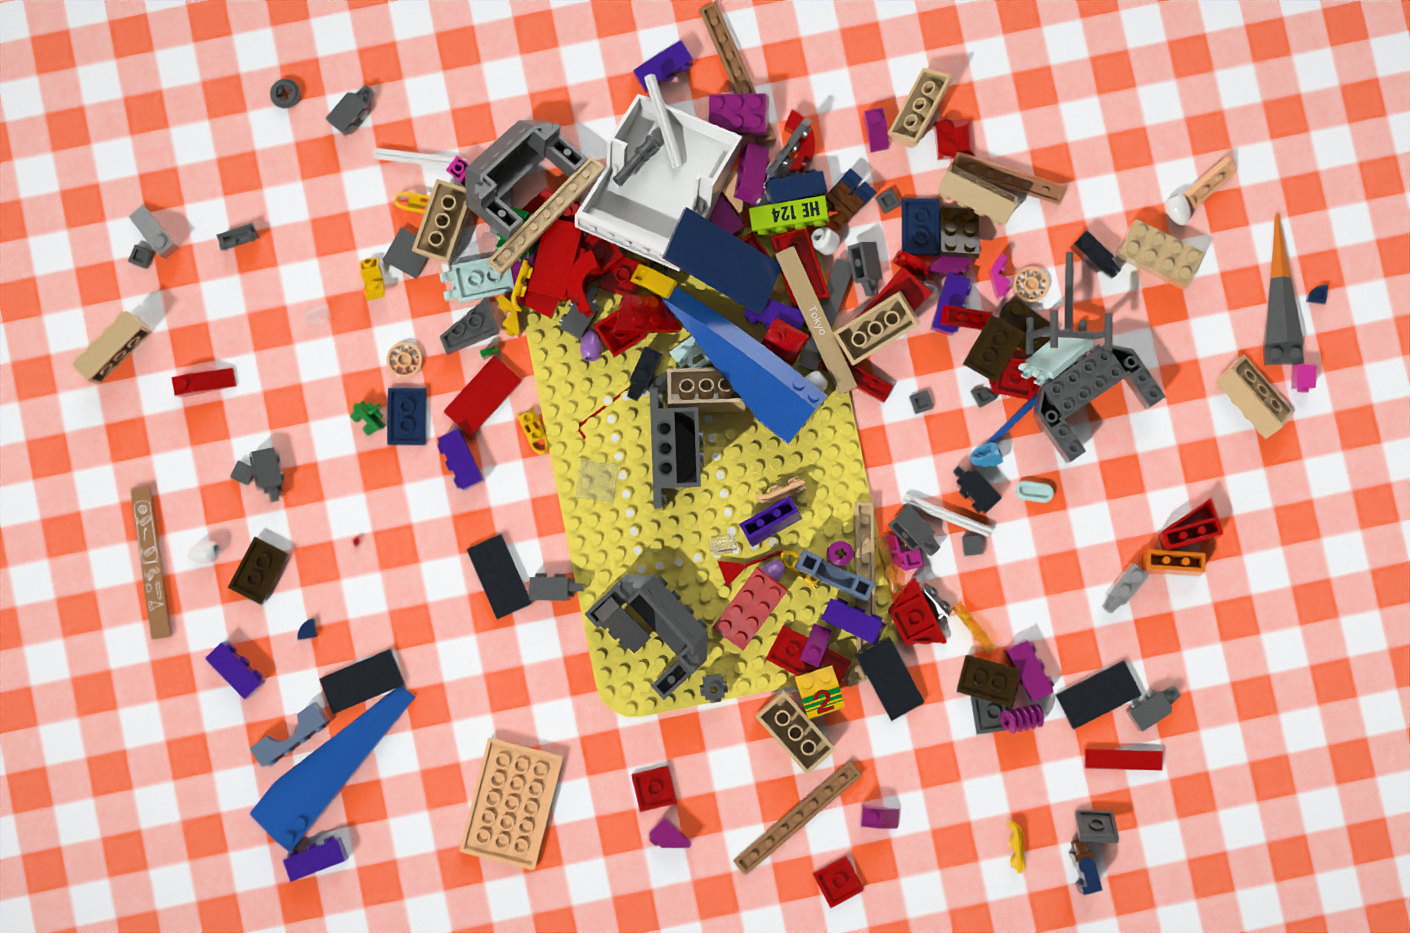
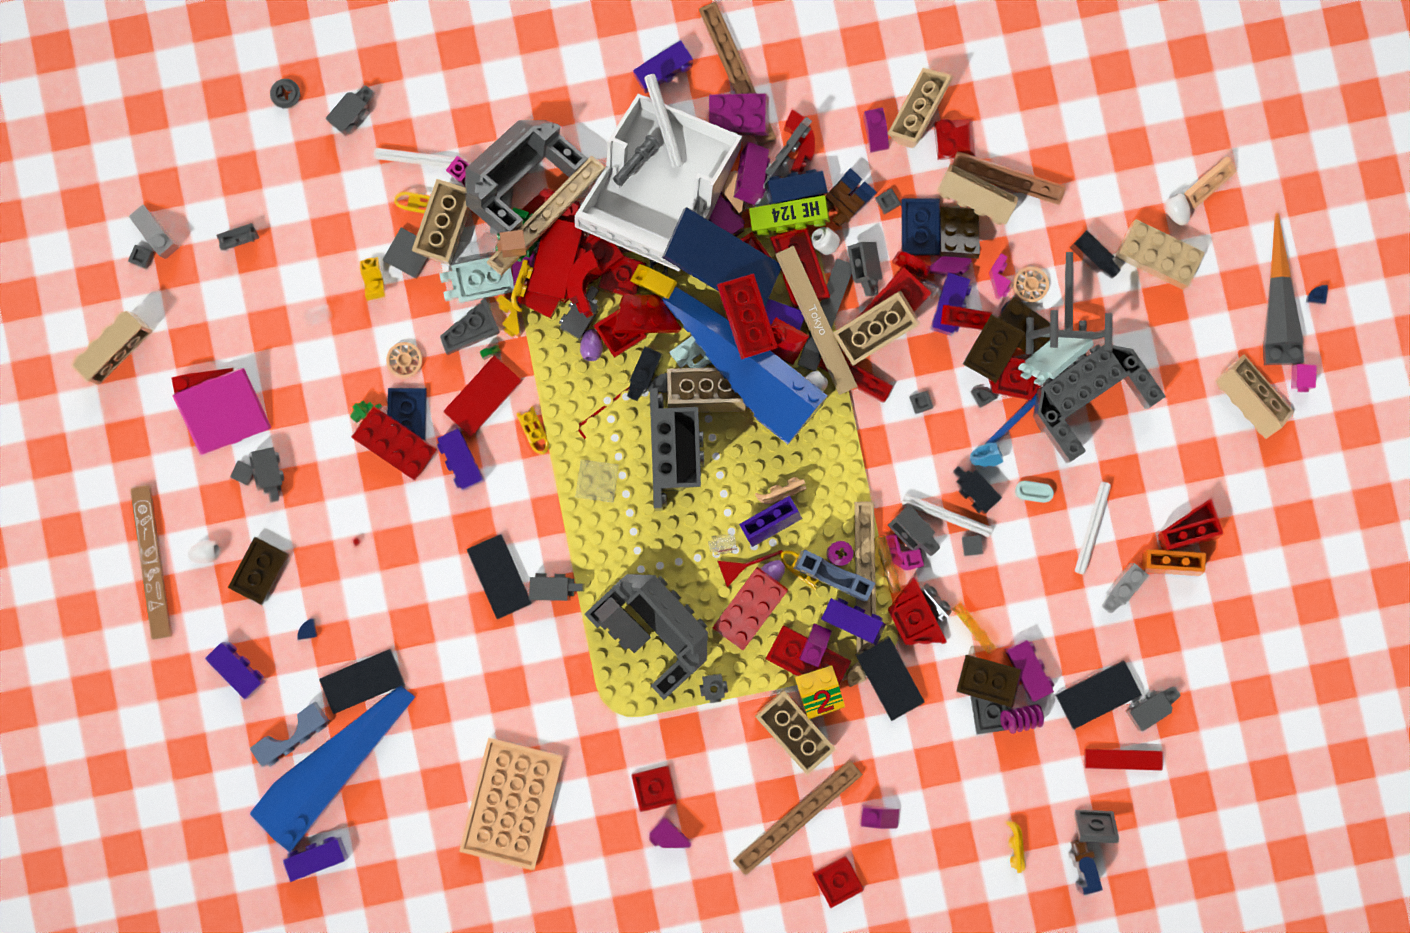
none -> dark pink piece [172,368,272,455]
none -> red plate [351,405,437,481]
none -> nougat brick [497,230,526,258]
none -> red plate [717,273,778,360]
none -> white axle [1075,482,1111,574]

